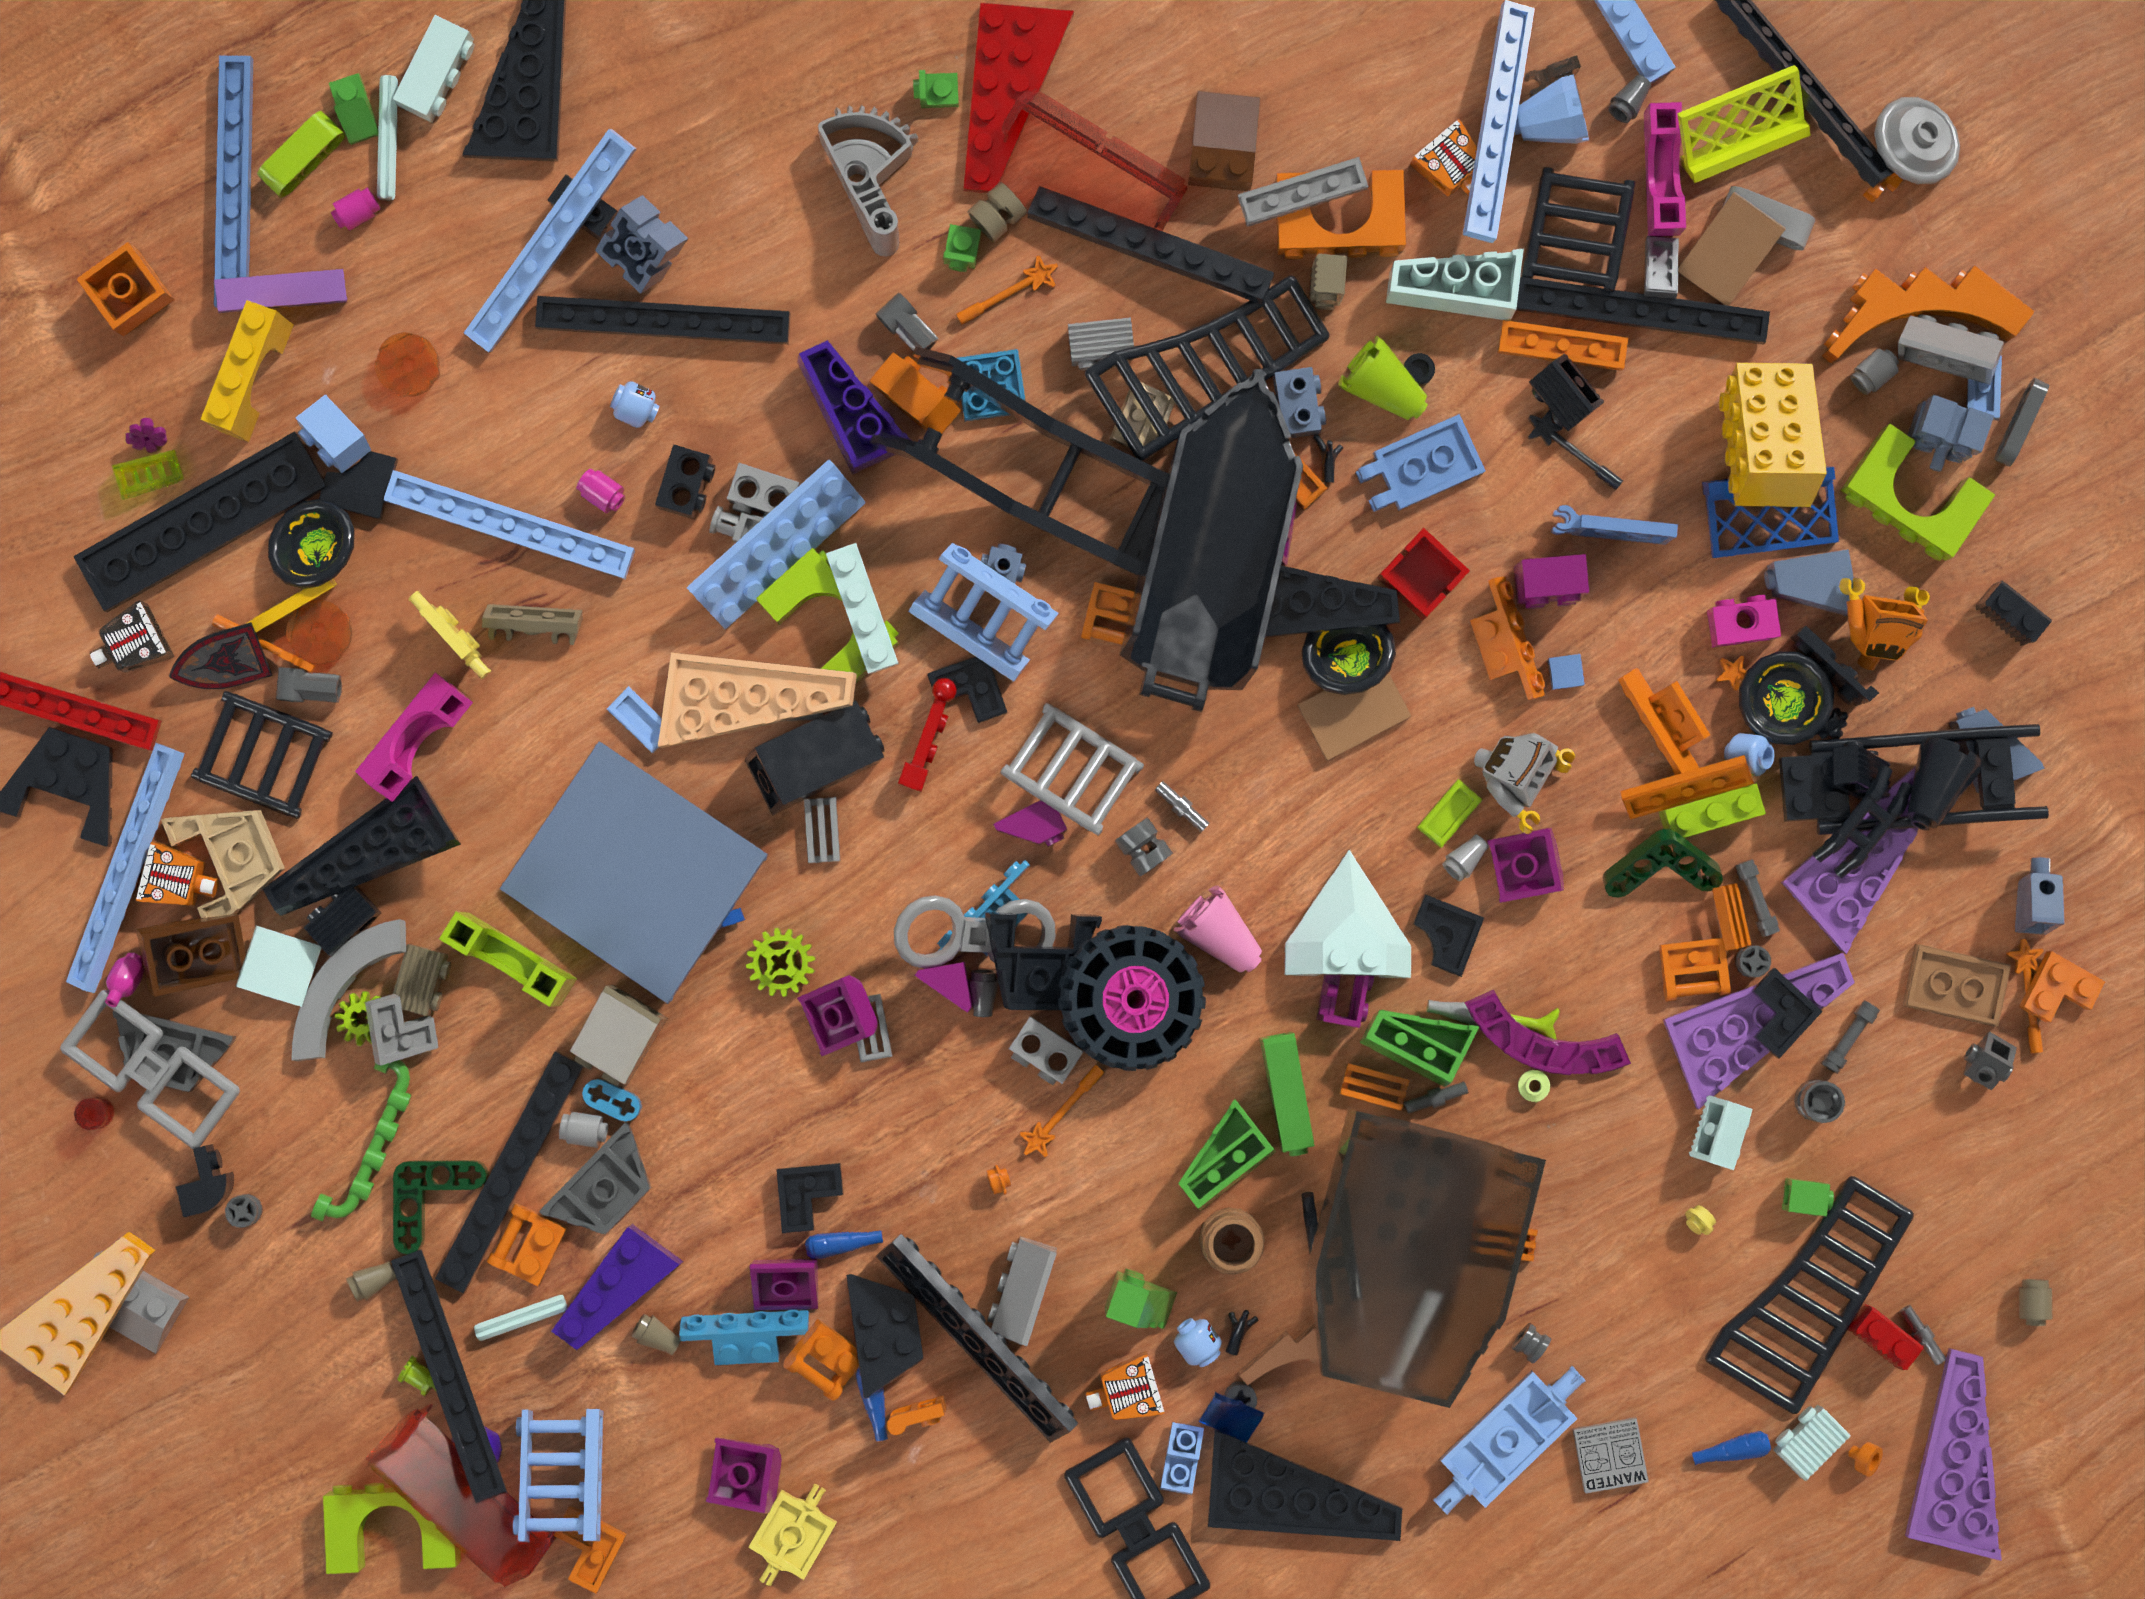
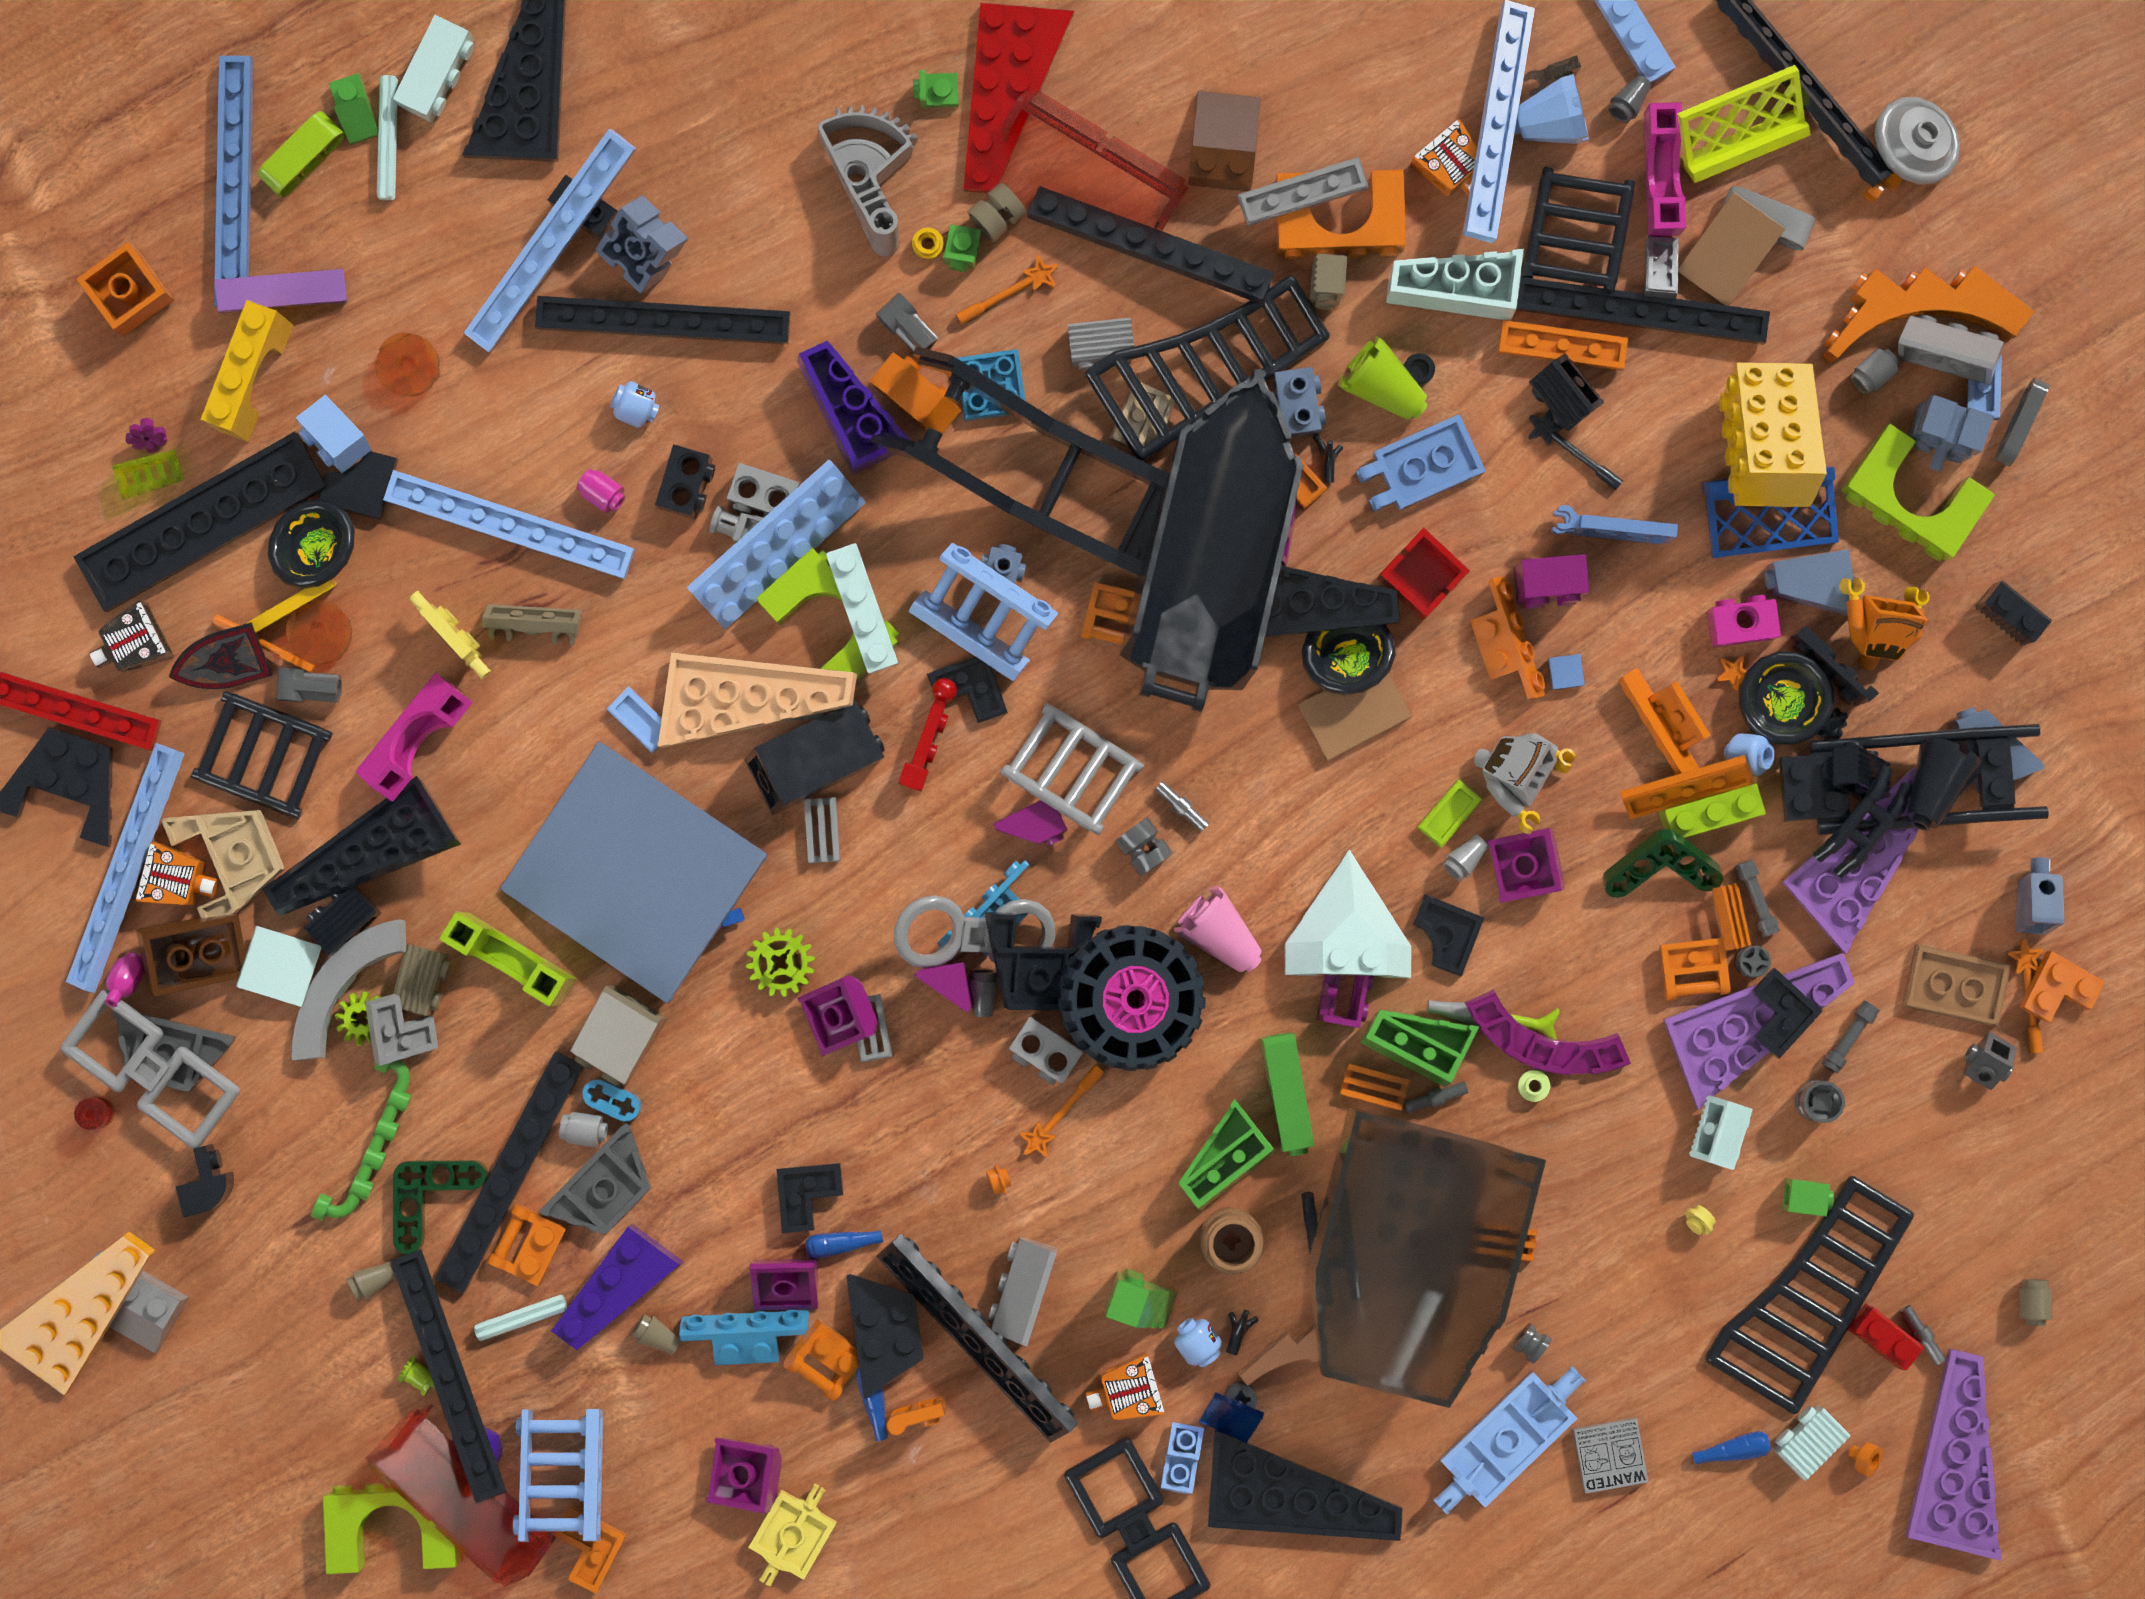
dark grey wheel [225,1194,263,1228] -> none
dark pink brick [331,187,381,231] -> none
none -> yellow plate [912,227,944,260]

